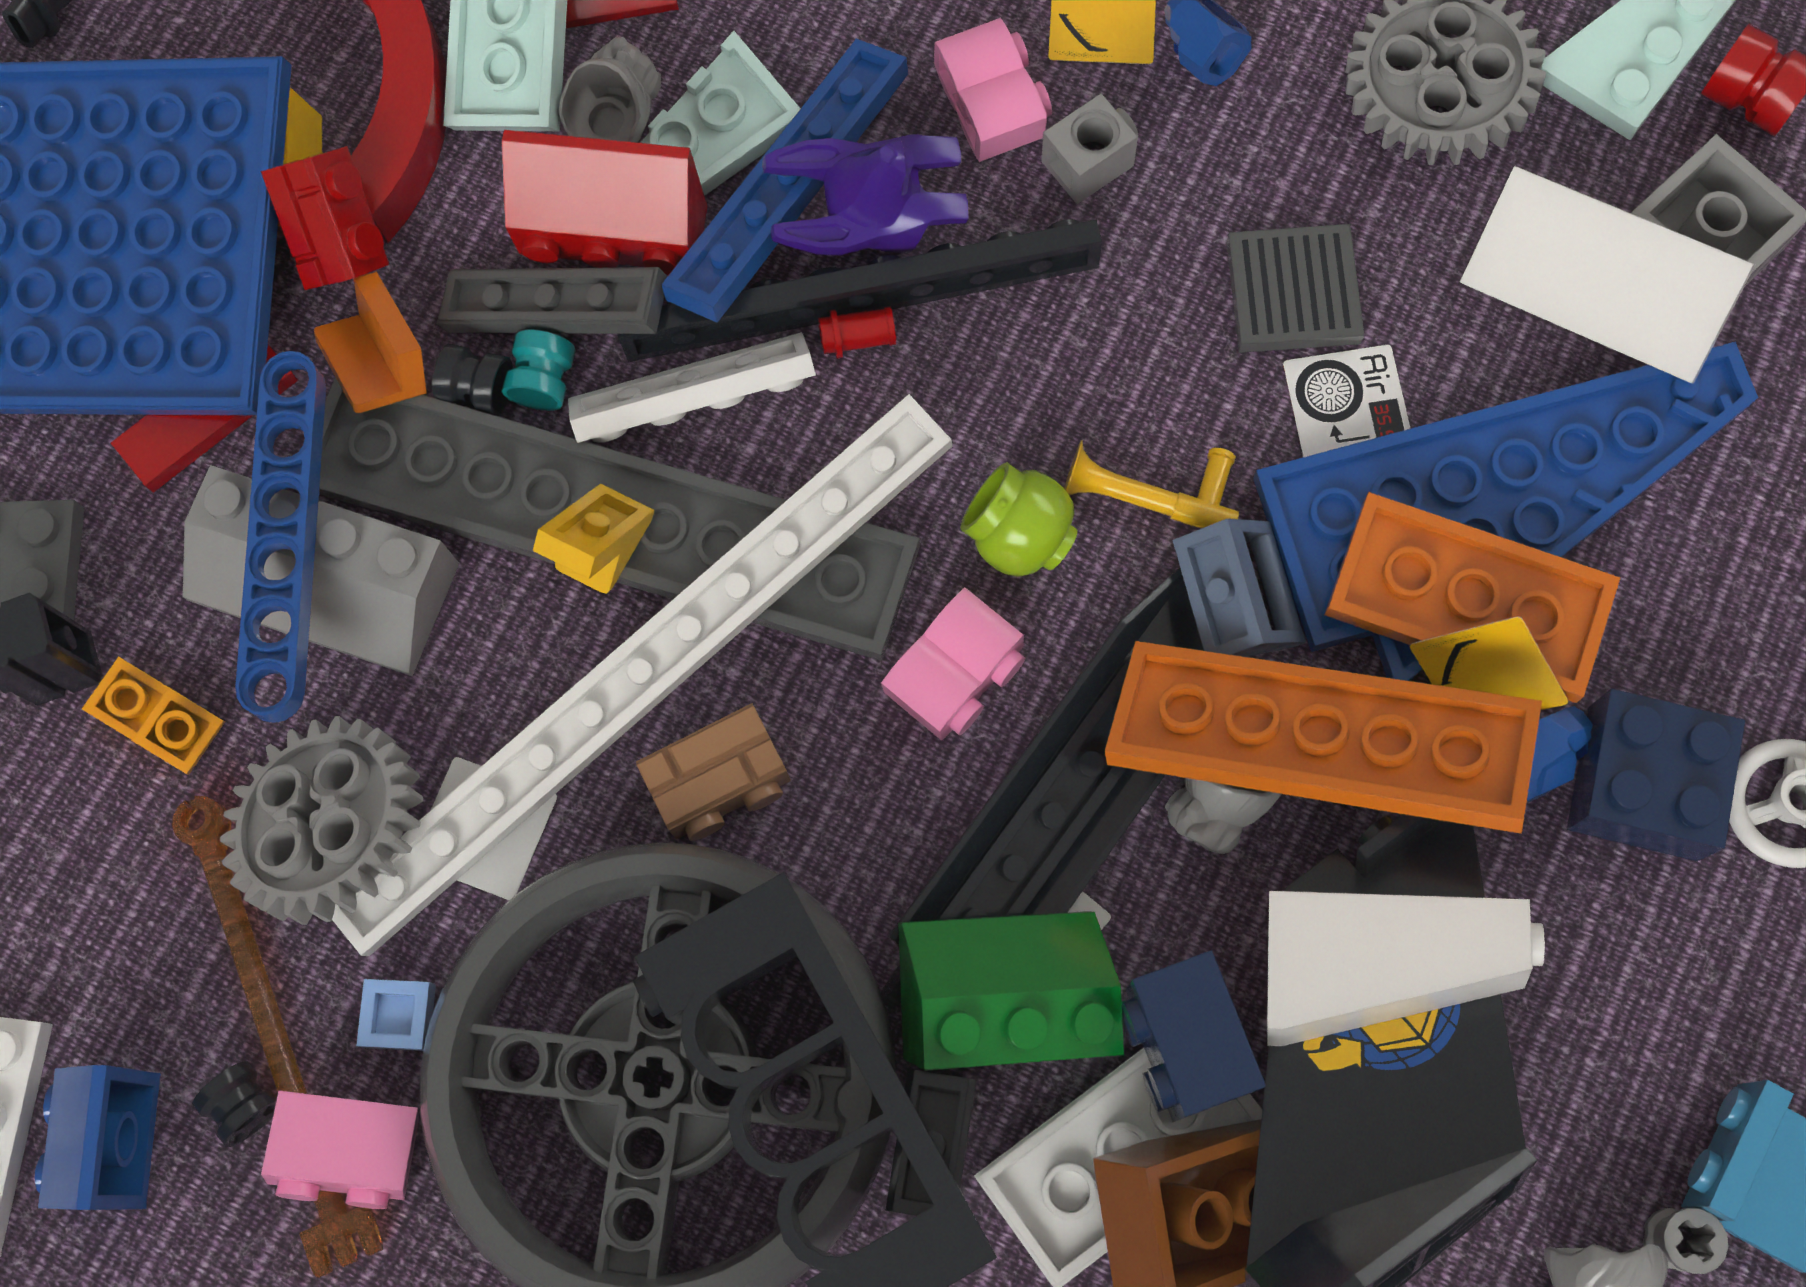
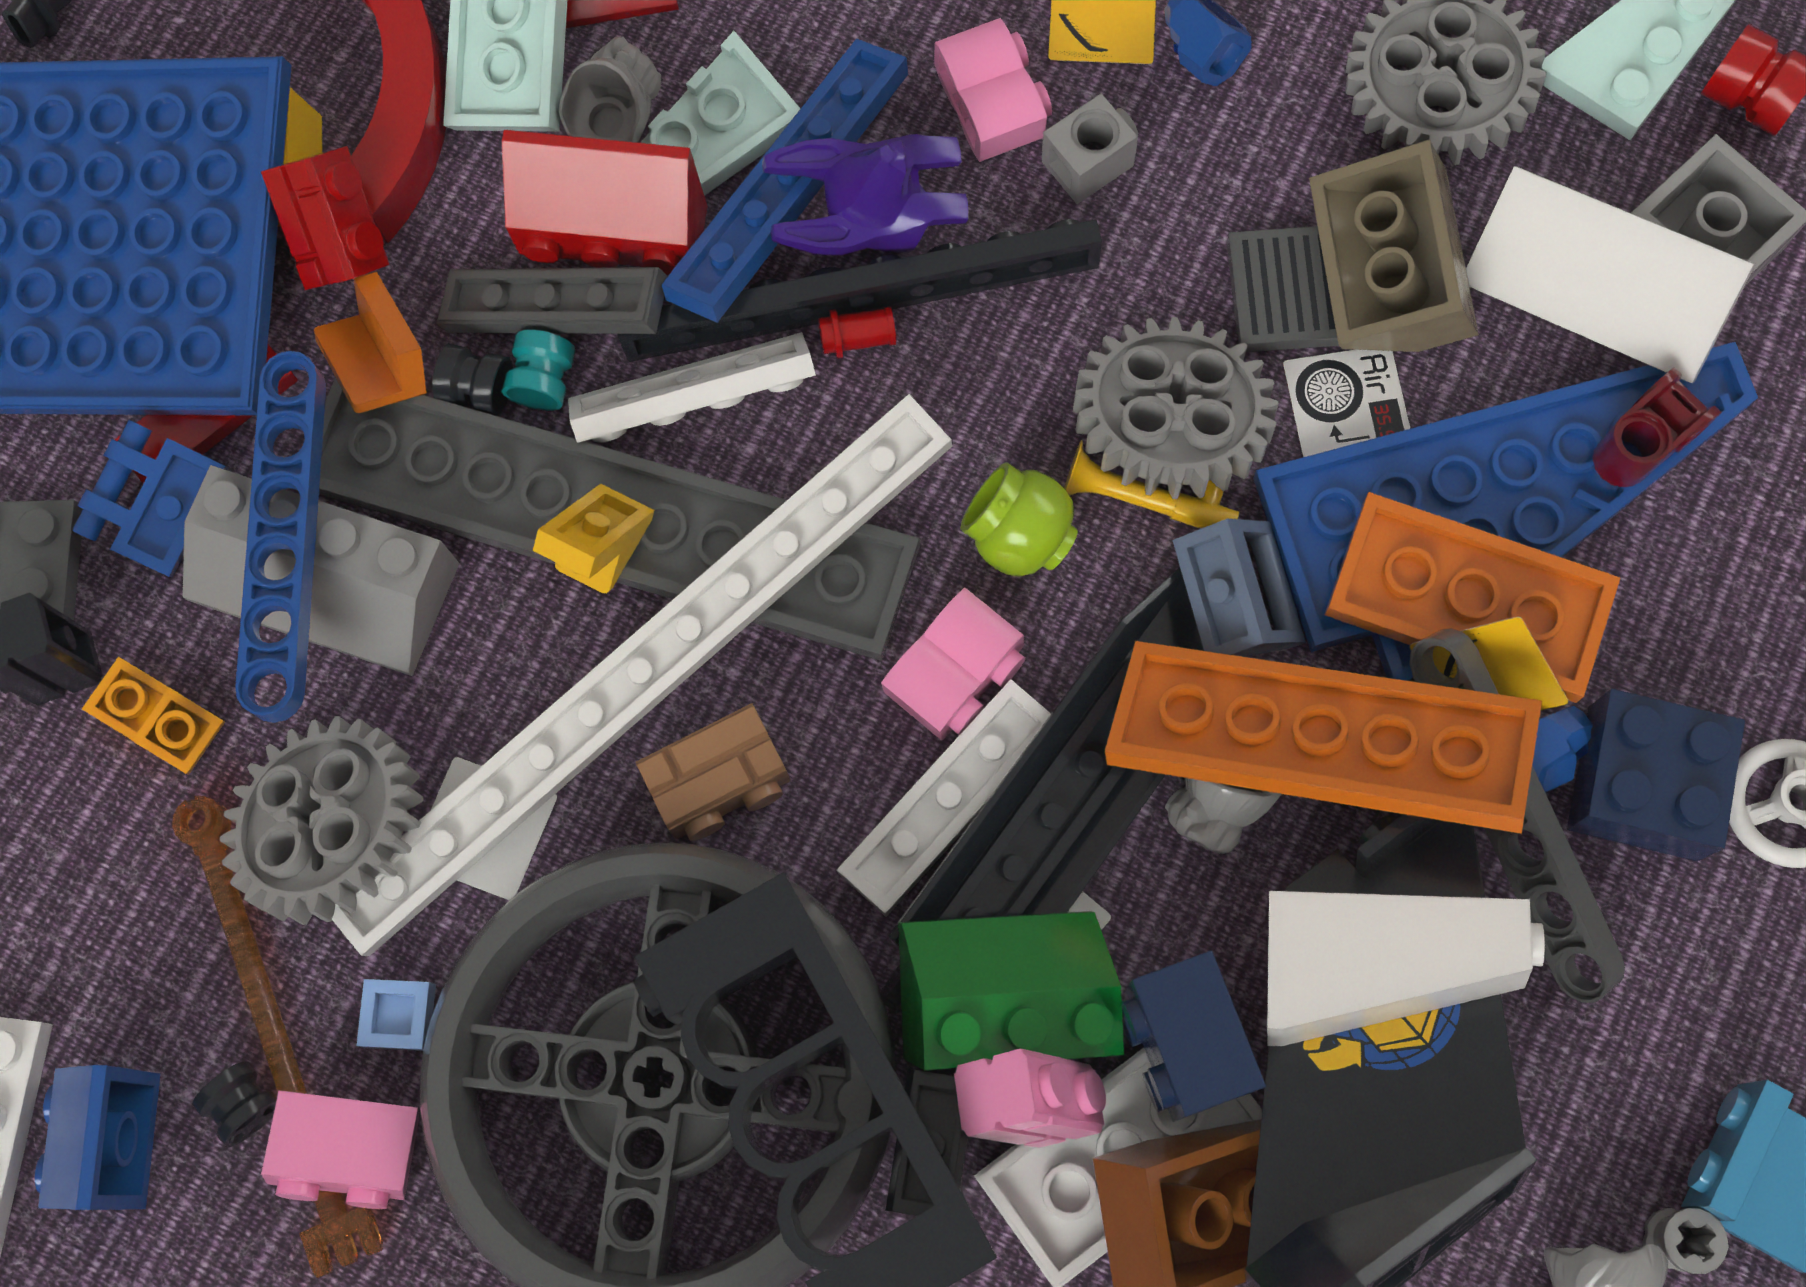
none -> blue plate [72,420,229,577]
none -> white plate [837,679,1051,917]
none -> bright pink brick [954,1048,1106,1148]
none -> light grey gear [1073,317,1278,499]
none -> dark tan slope [1309,139,1479,352]
none -> dark grey beam [1410,628,1625,1003]
none -> dark red piece [1593,367,1722,487]

